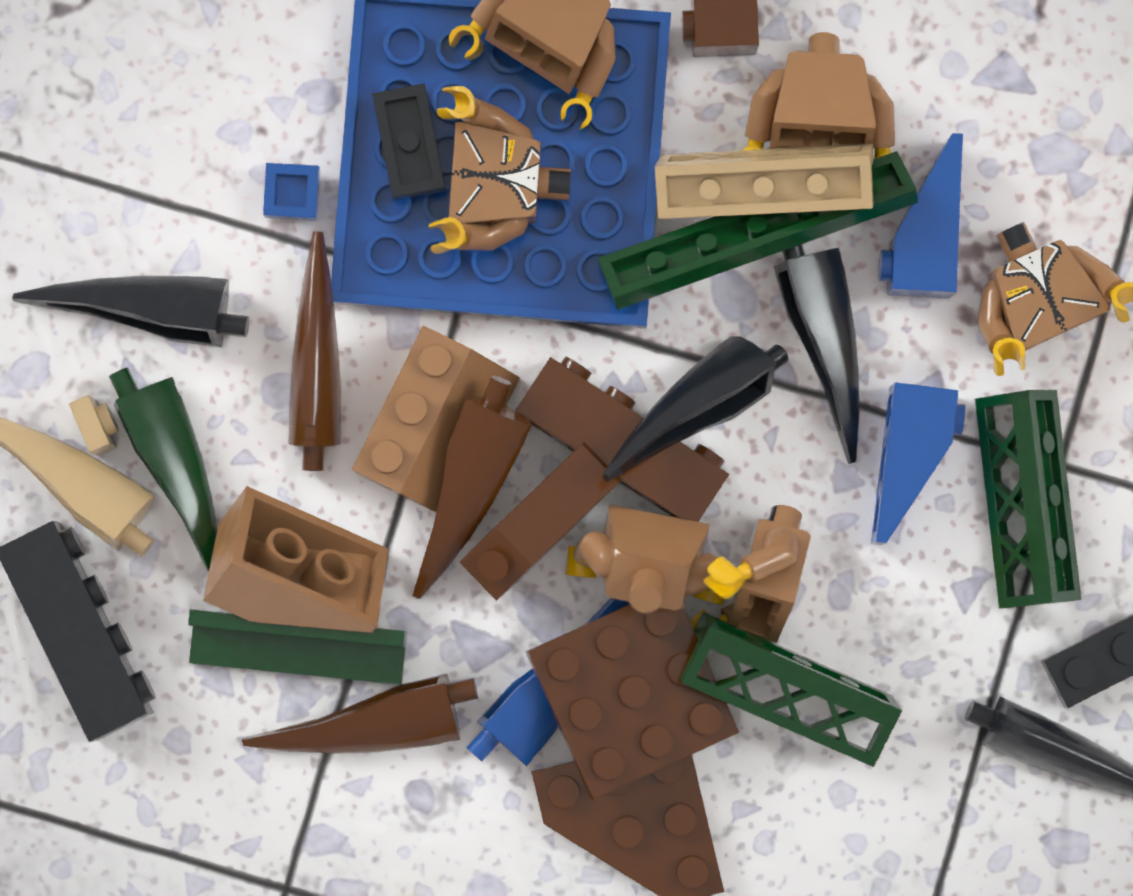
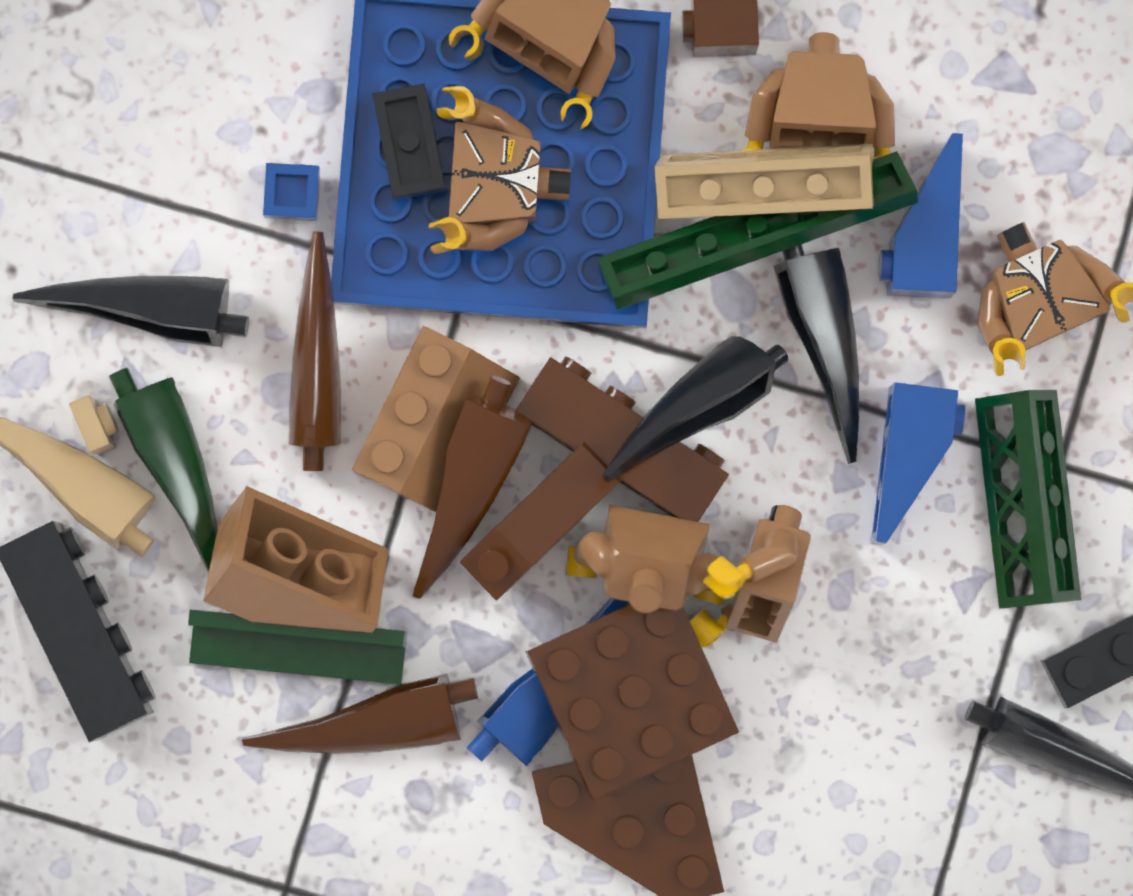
dark green fence [680,612,902,767] -> none

